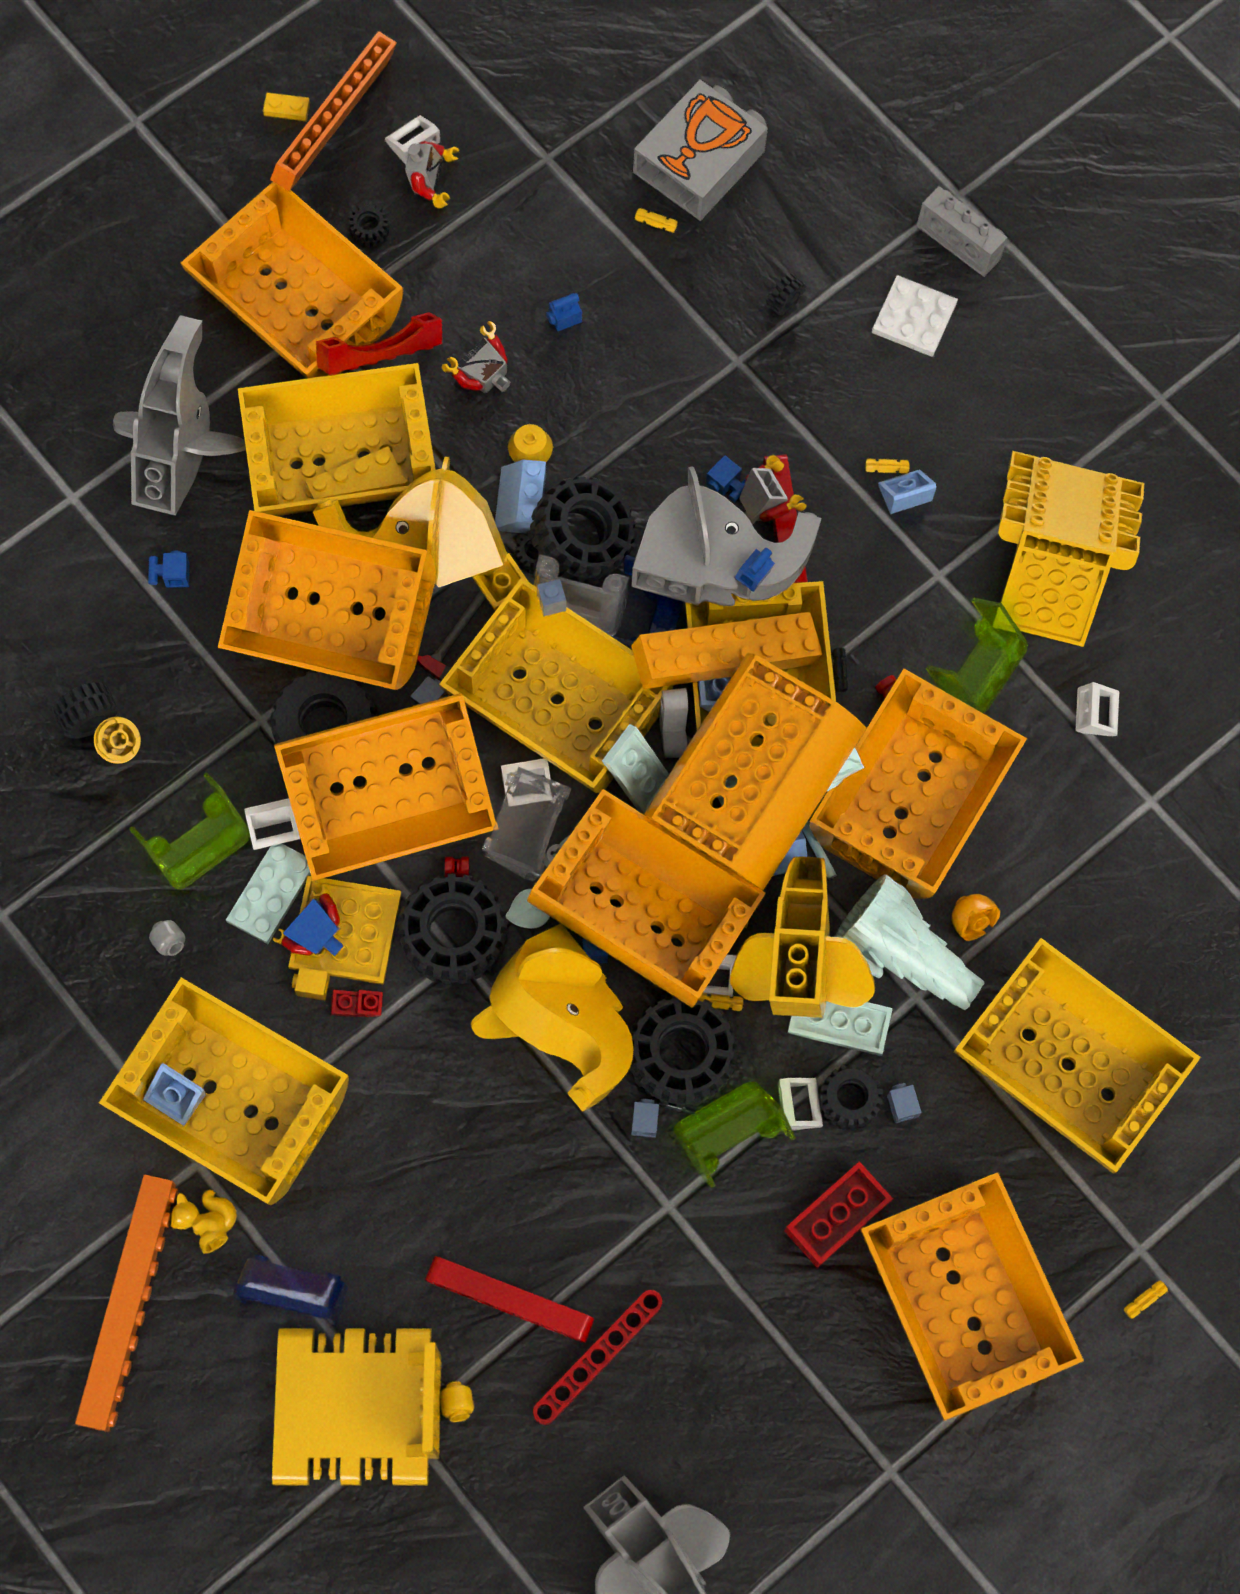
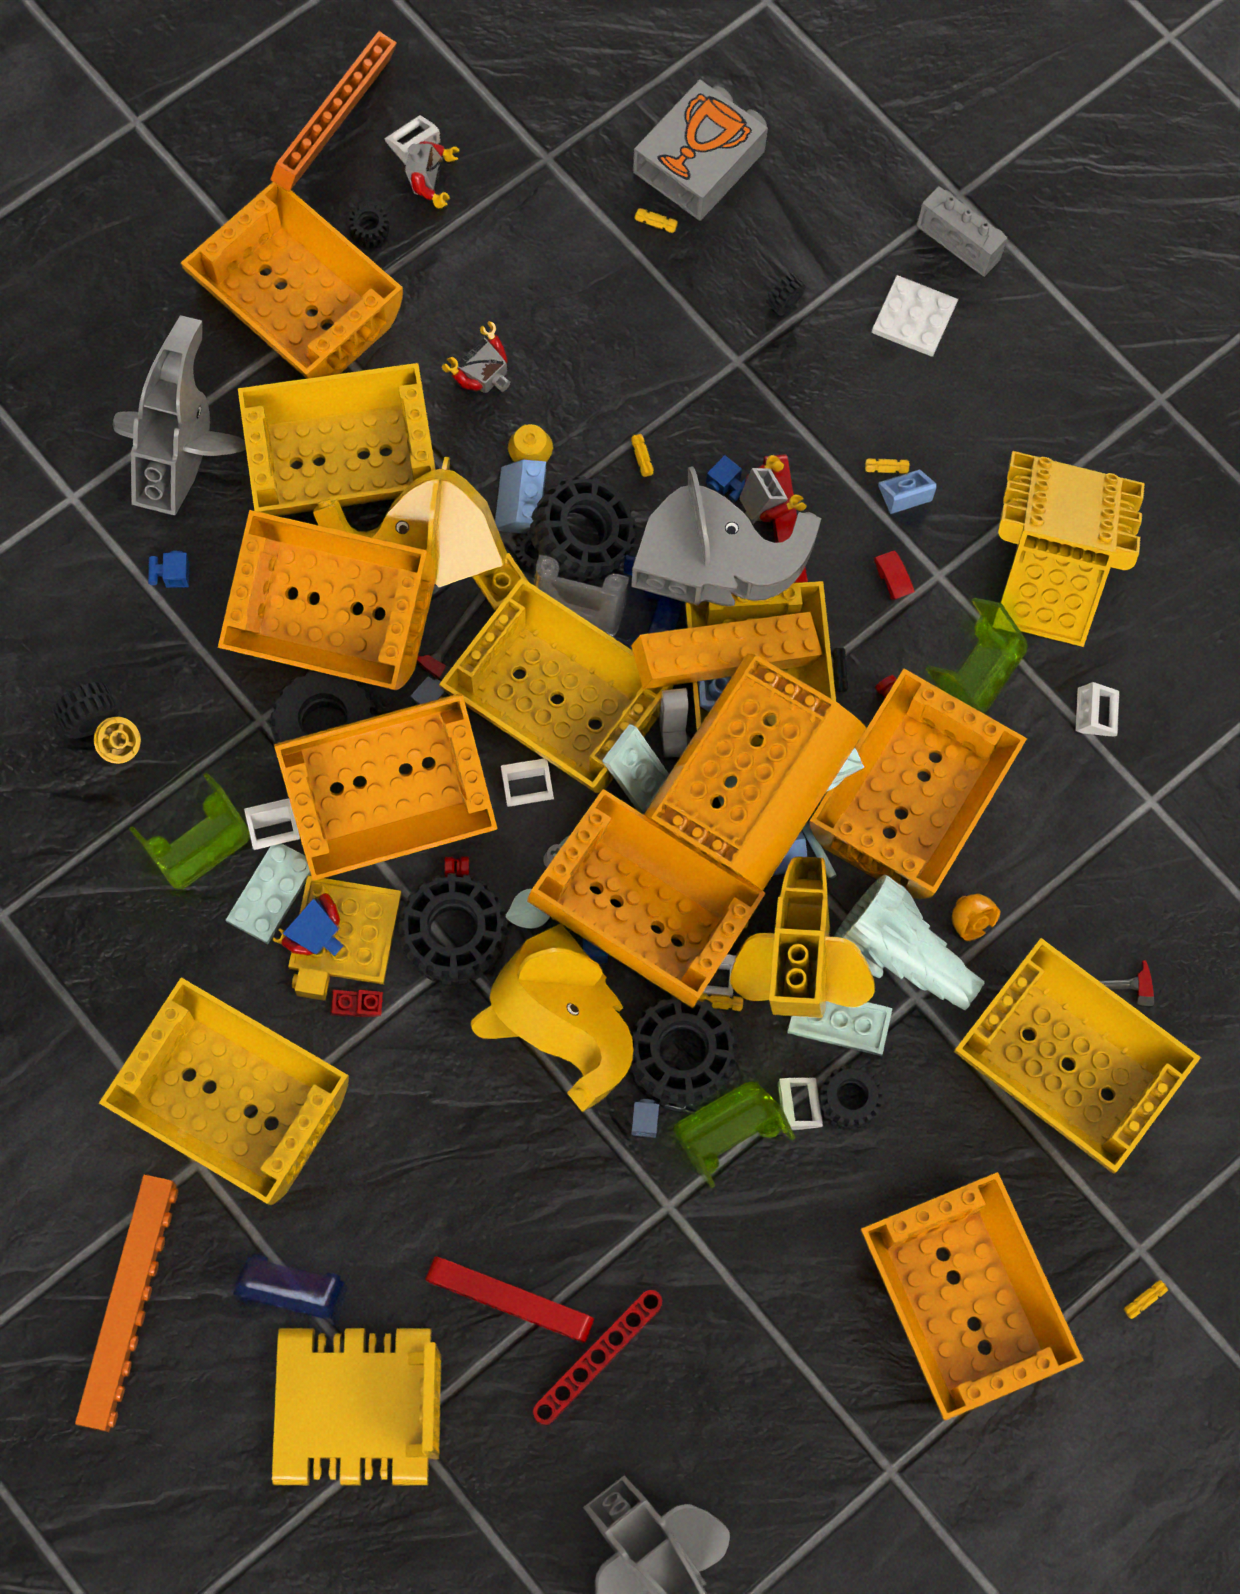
light blue slope [143,1063,206,1126] -> none
light grey head [149,920,185,956] -> none
yellow animal [171,1189,237,1254] -> none
yellow plate [263,93,310,121] -> none
yellow wing [305,446,407,499] -> none
red arch [316,312,442,375] -> none
yellow head [439,1382,474,1422] -> none
clear windscreen [482,767,571,882] -> none
sand blue brick [537,579,566,616] -> none
blue brick [547,293,582,331] -> none
blue brick [735,548,775,592] -> none
red brick [784,1161,893,1268] -> none
sand blue brick [887,1083,922,1123] -> none
none -> yellow axle [631,434,653,477]
none -> red slope [874,550,915,600]
none -> piece [1099,960,1154,1006]

